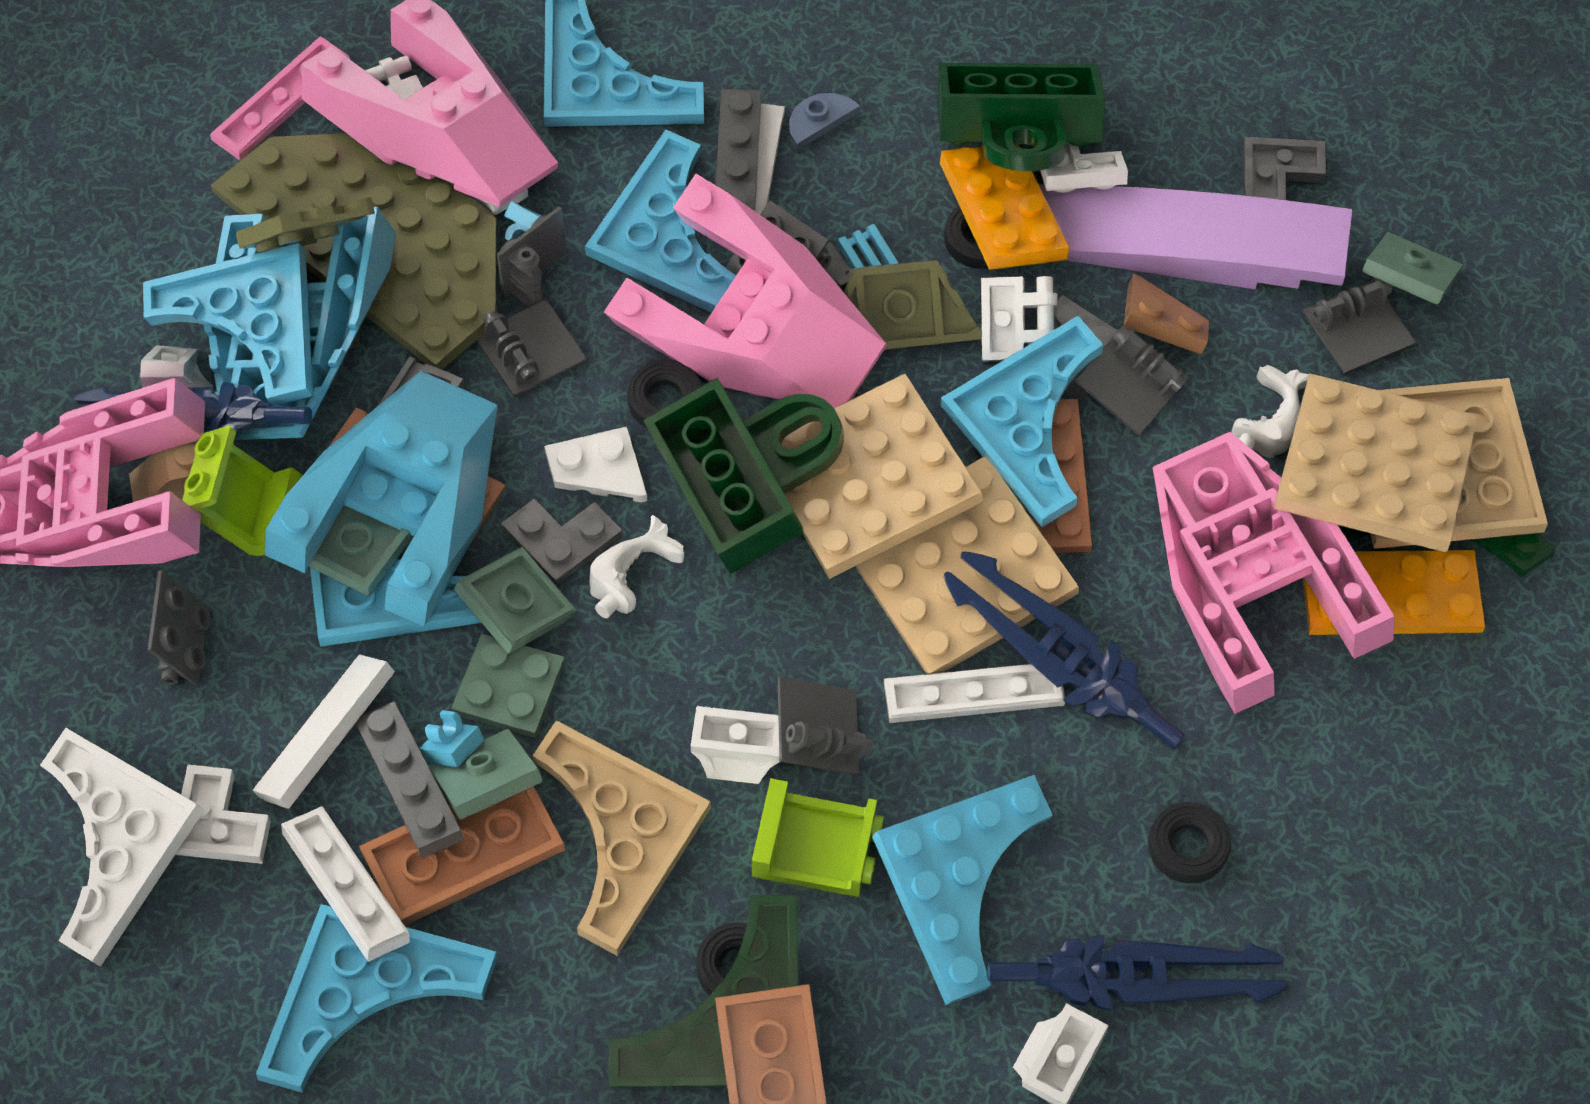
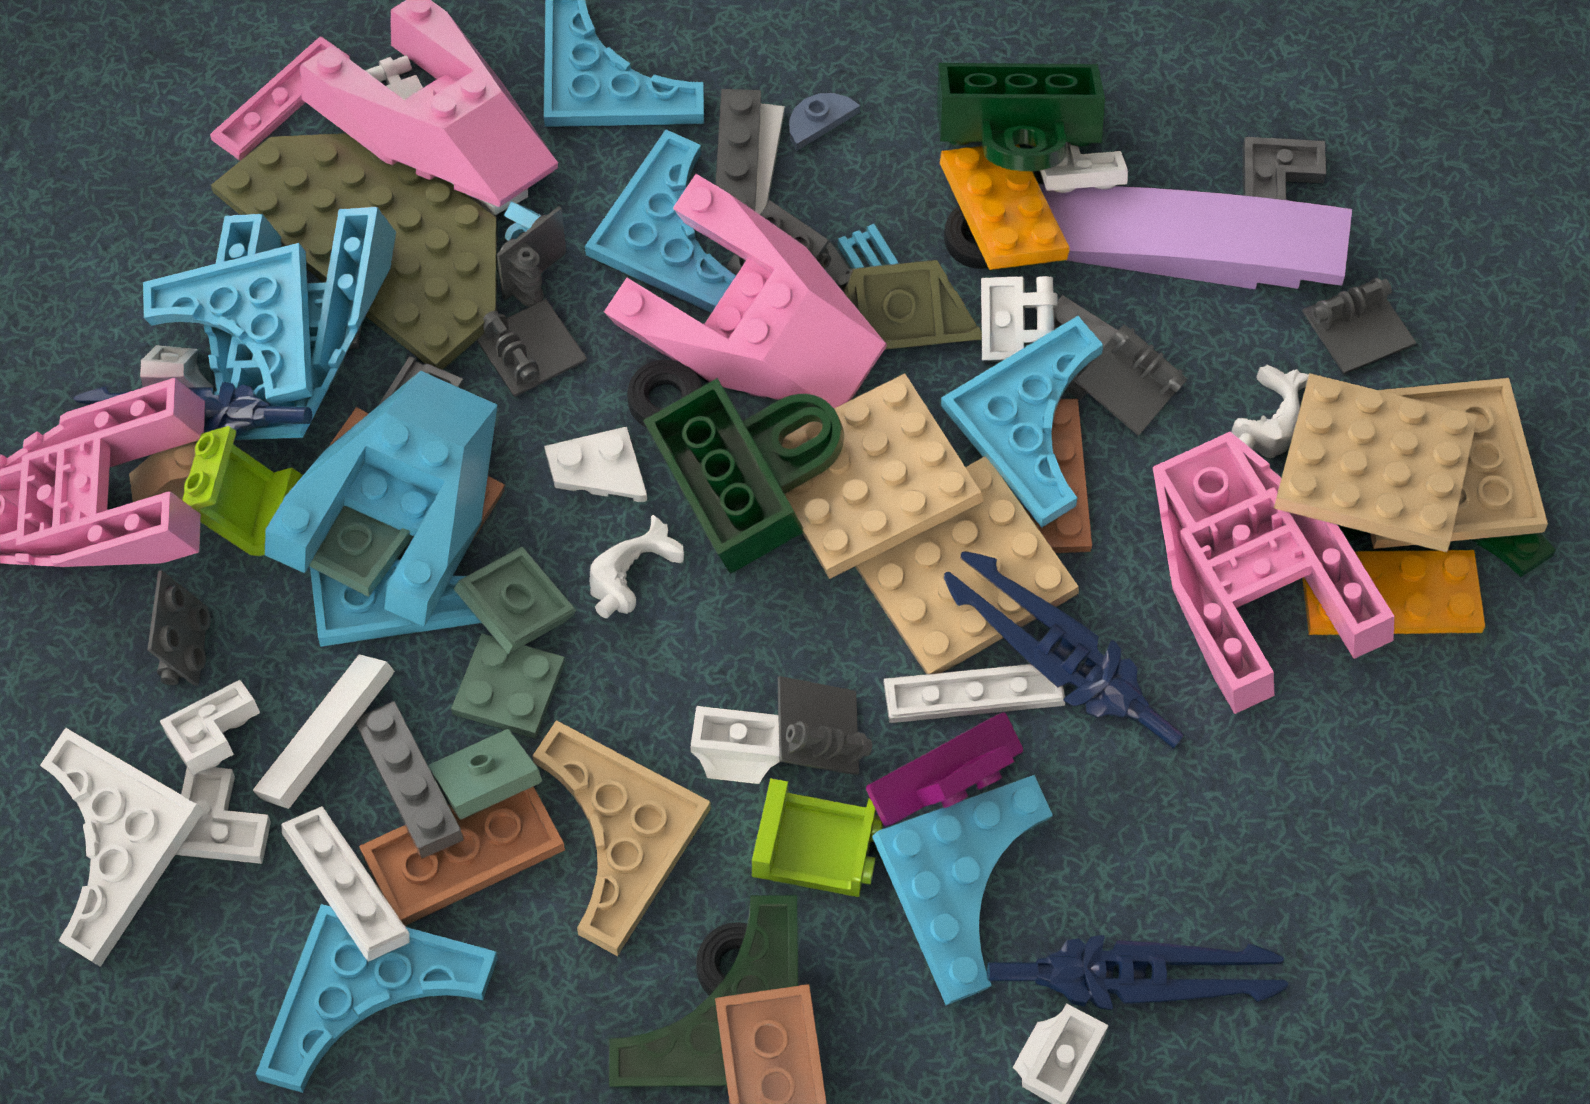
olive wing [235,197,375,253] -> none
medium azure tile [419,710,485,768] -> none
flat silver plate [501,499,623,586] -> none
medium nougat wing [1124,274,1209,355] -> none
black tyre [1148,802,1231,883] -> none
sand green plate [1362,232,1463,305] -> none
none -> white plate [160,680,260,776]
none -> magenta bracket [866,712,1023,826]

